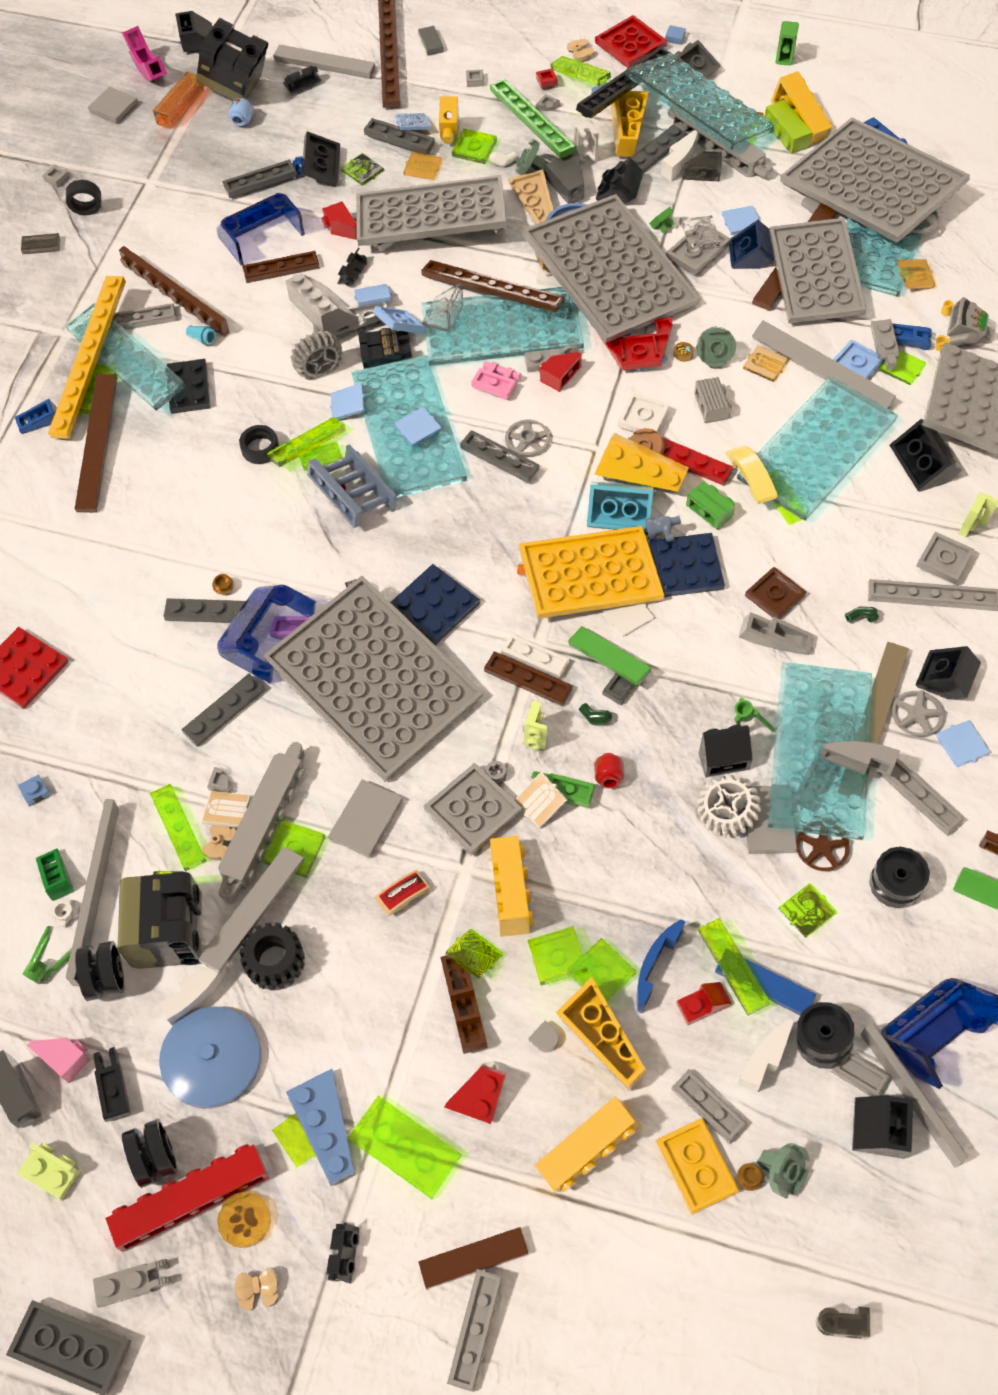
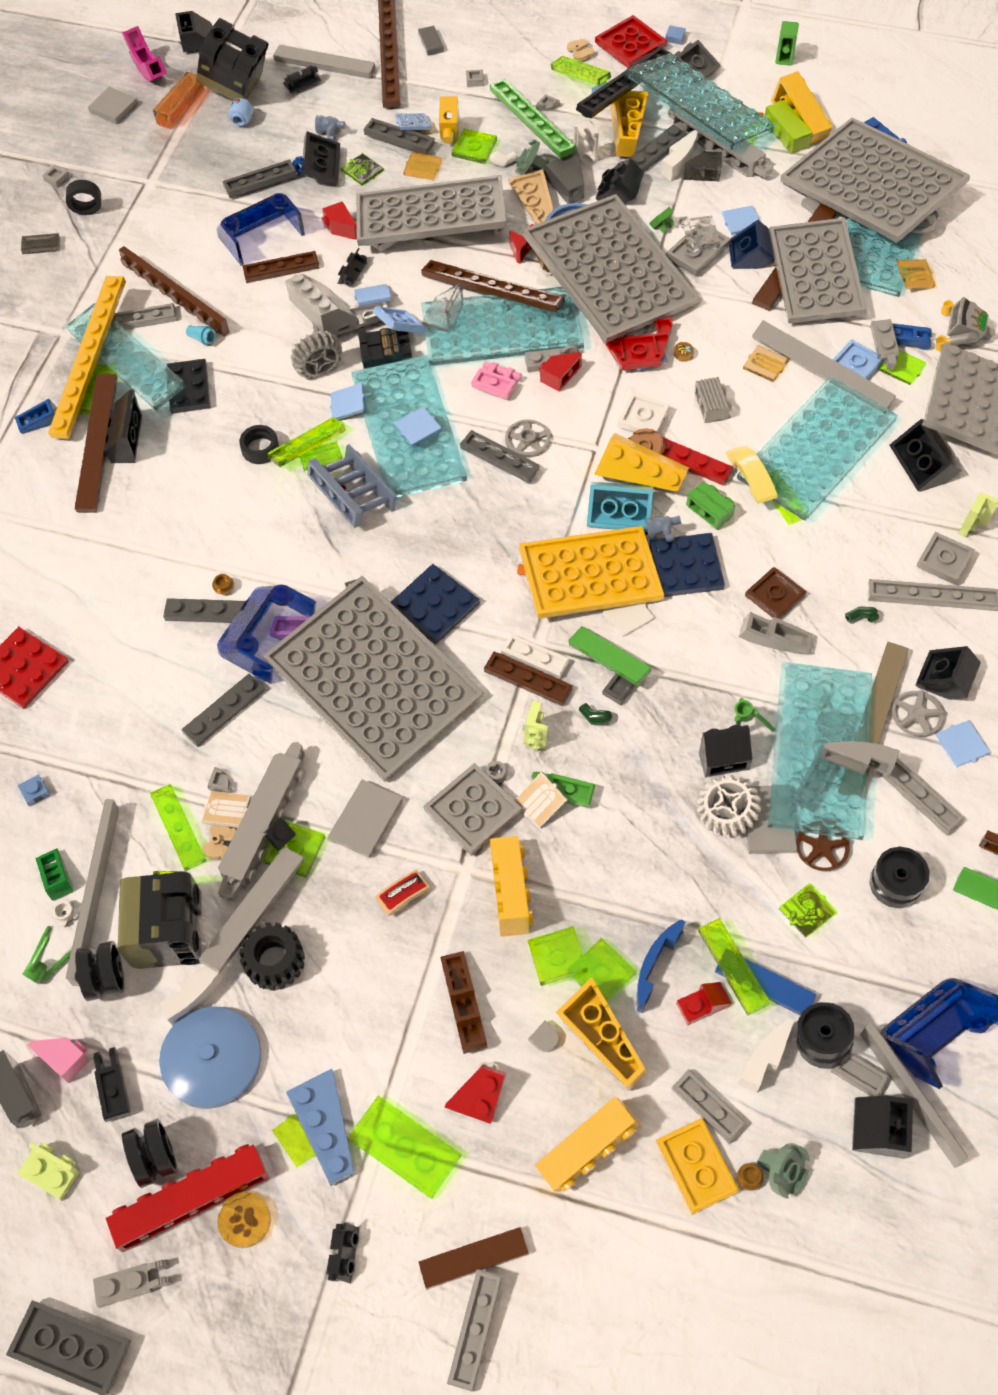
tan piece [235,1268,279,1310] -> none
clear neon green piece [445,928,503,979] -> none
red plate [536,68,558,89] -> none
red head [594,753,624,788] -> none
sand green tile [696,326,737,367] -> none
clear smoke leg [815,1306,870,1340] -> none
none -> black slope [104,390,143,463]
none -> black plate [262,817,297,851]
none -> sand blue piece [315,115,346,141]
none -> red slope [509,224,534,264]

